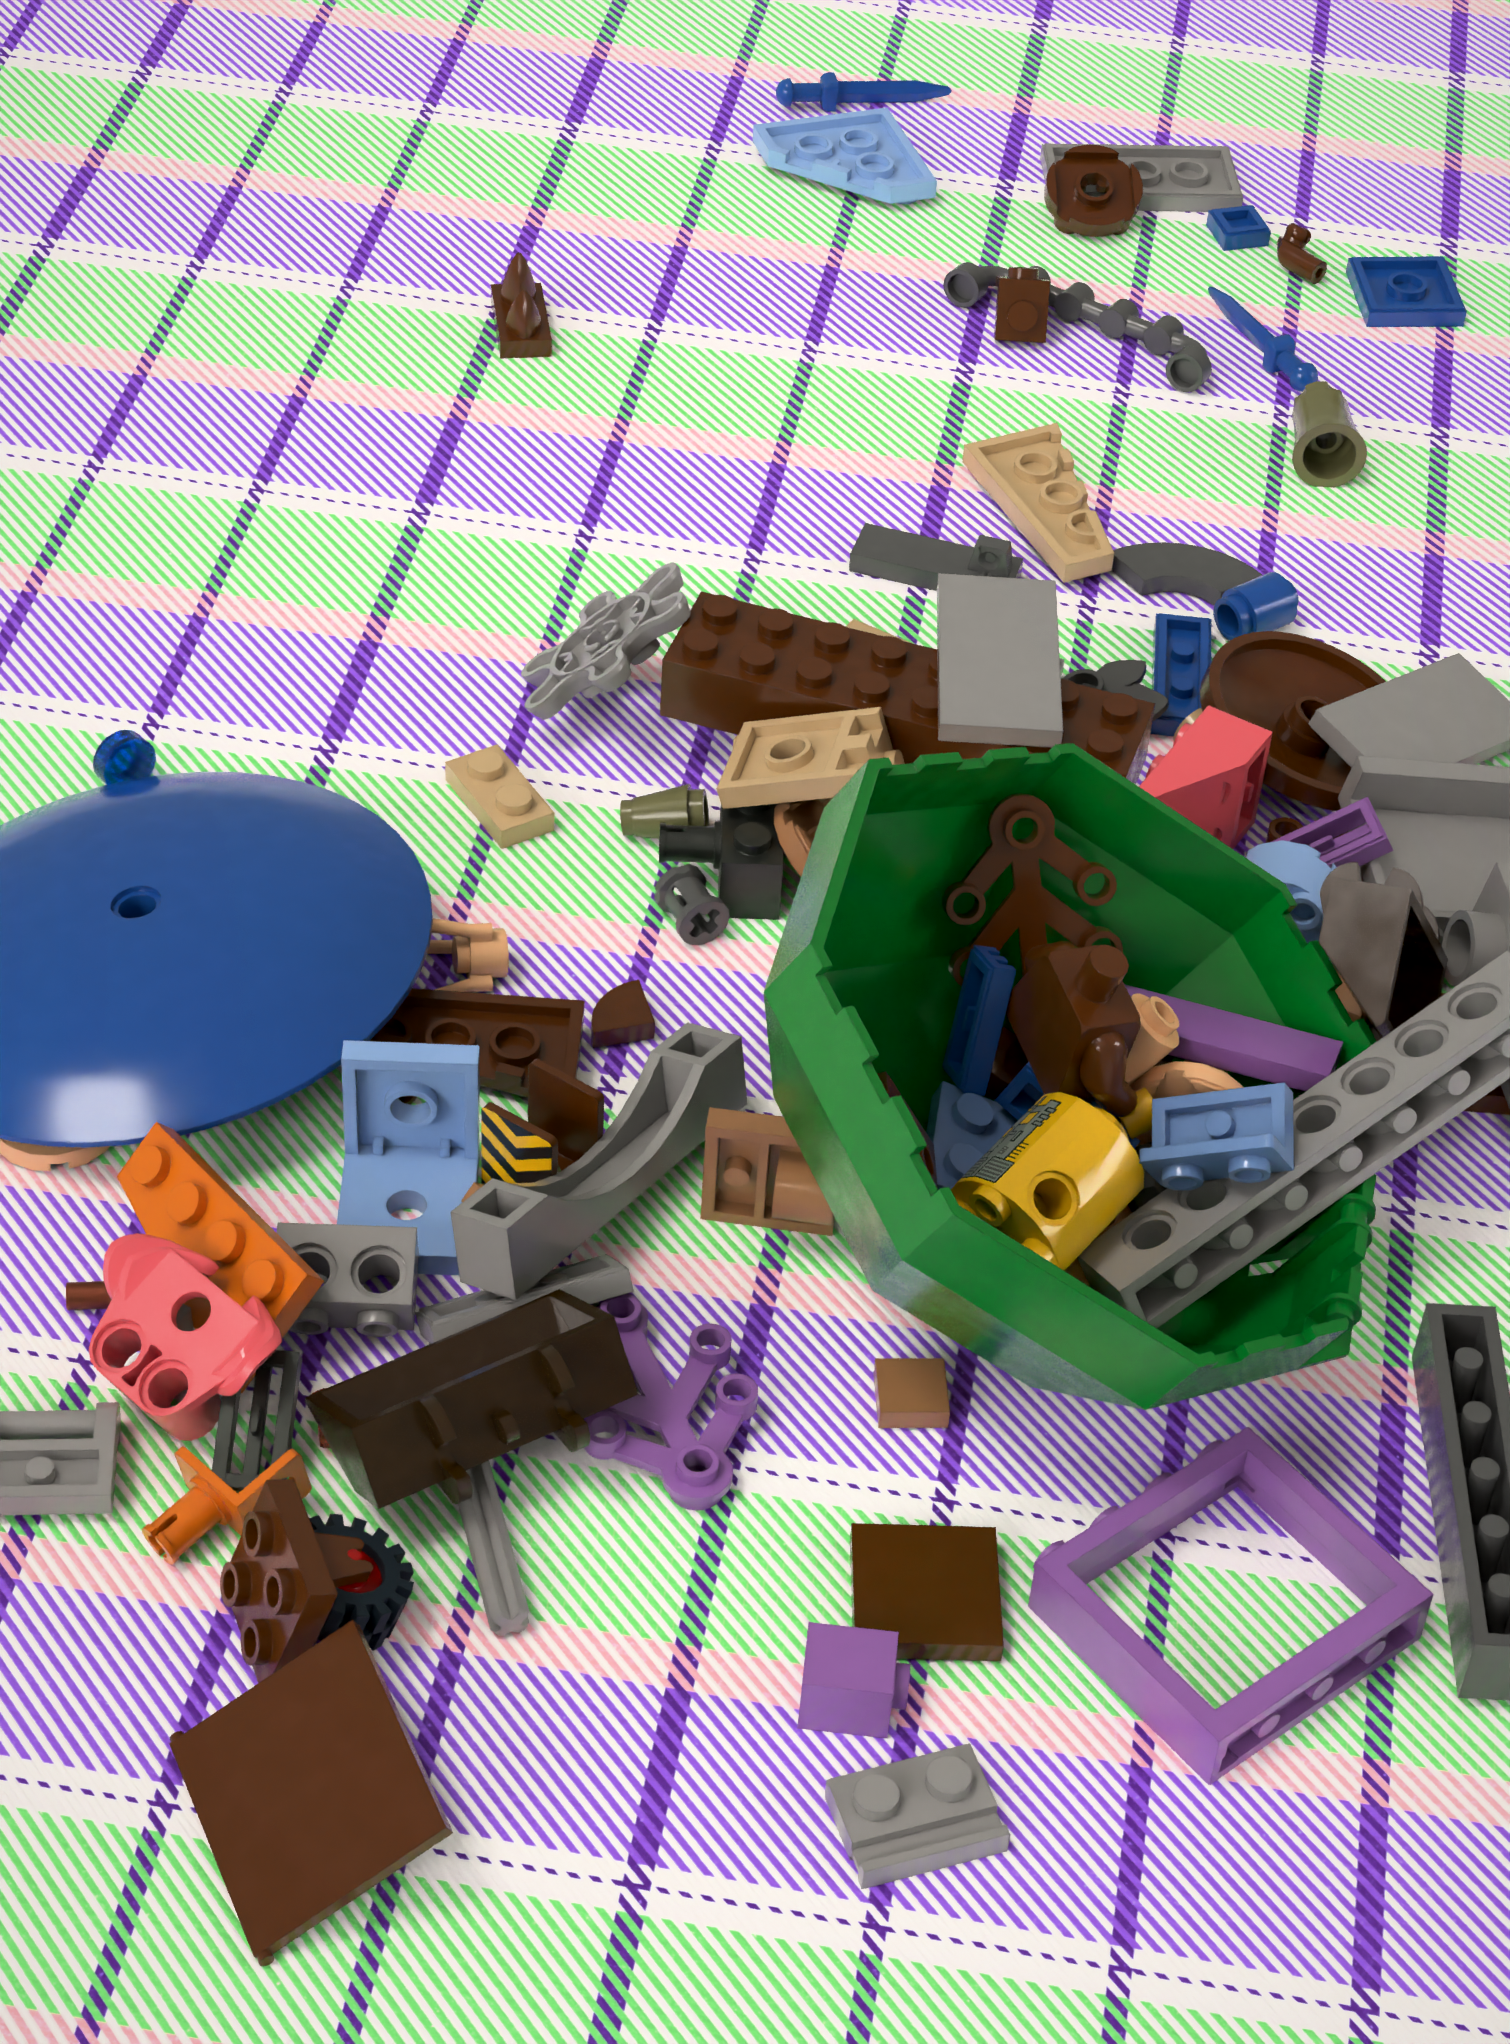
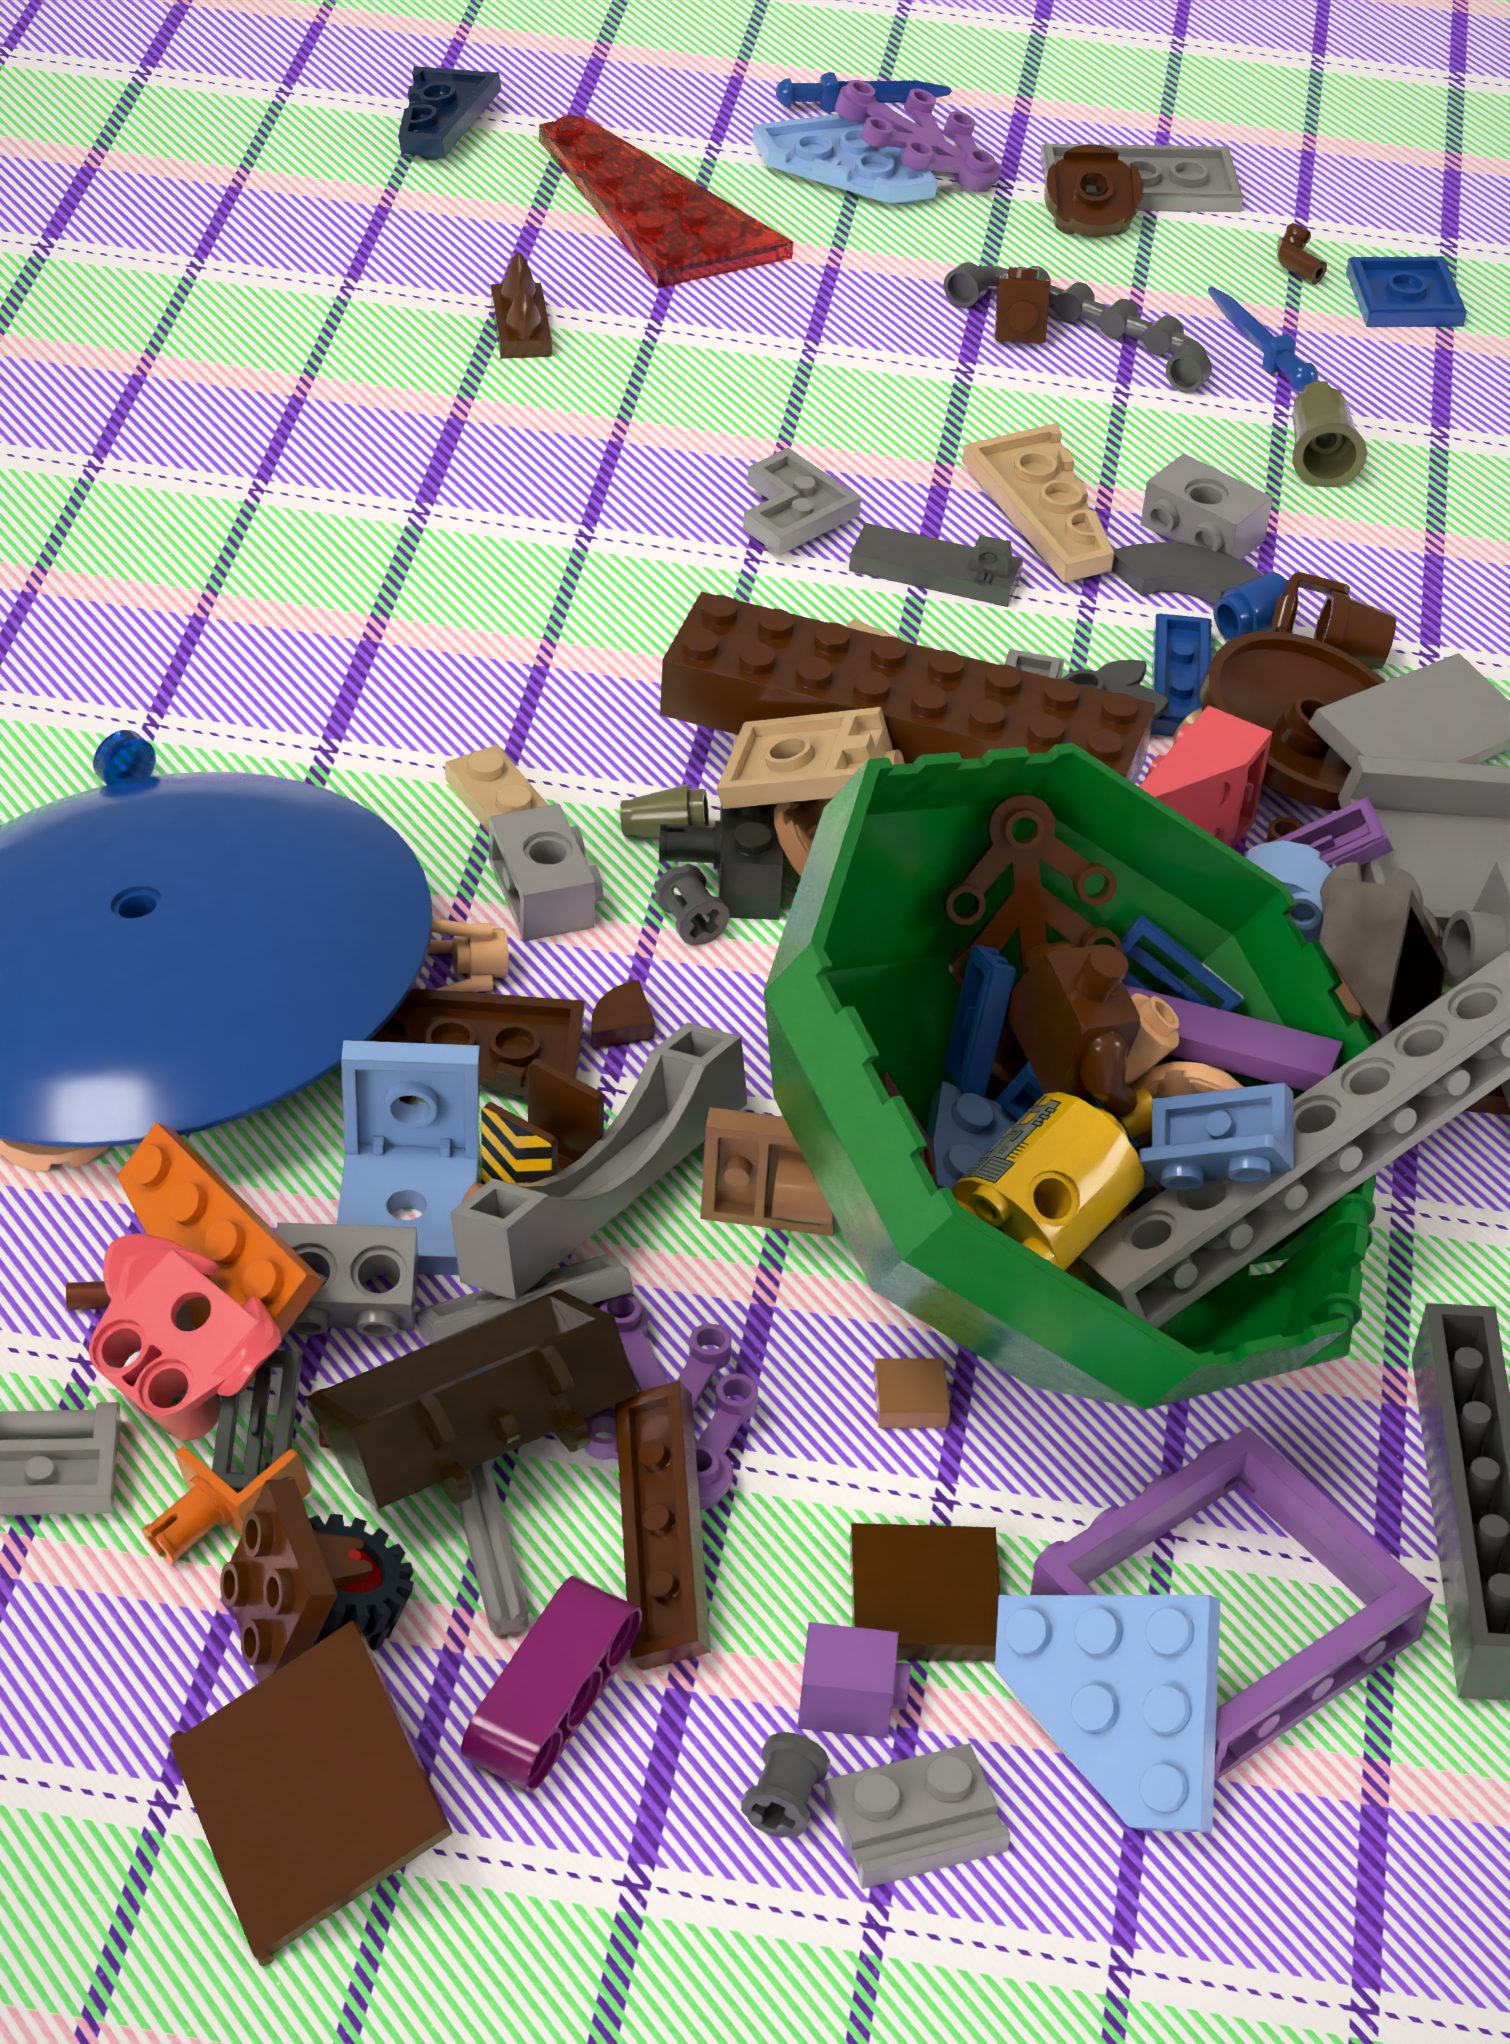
light grey plate [521,562,691,720] -> none
light grey tile [937,573,1063,748] -> none
blue tile [1206,205,1271,251] -> none
none -> dark blue wing [398,66,502,160]
none -> magenta beam [461,1575,642,1792]
none -> light grey brick [489,803,603,941]
none -> clear red wing [539,115,793,288]
none -> reddish brown plate [615,1380,711,1671]
none -> dark grey bush [741,1732,830,1838]
none -> light grey plate [743,447,861,556]
none -> medium lavender plant [835,80,1001,192]
none -> light blue plate [995,1595,1220,1833]
none -> blue tile [1120,913,1244,1012]
none -> light grey brick [1140,453,1273,560]
none -> reddish brown piece [1270,572,1396,669]

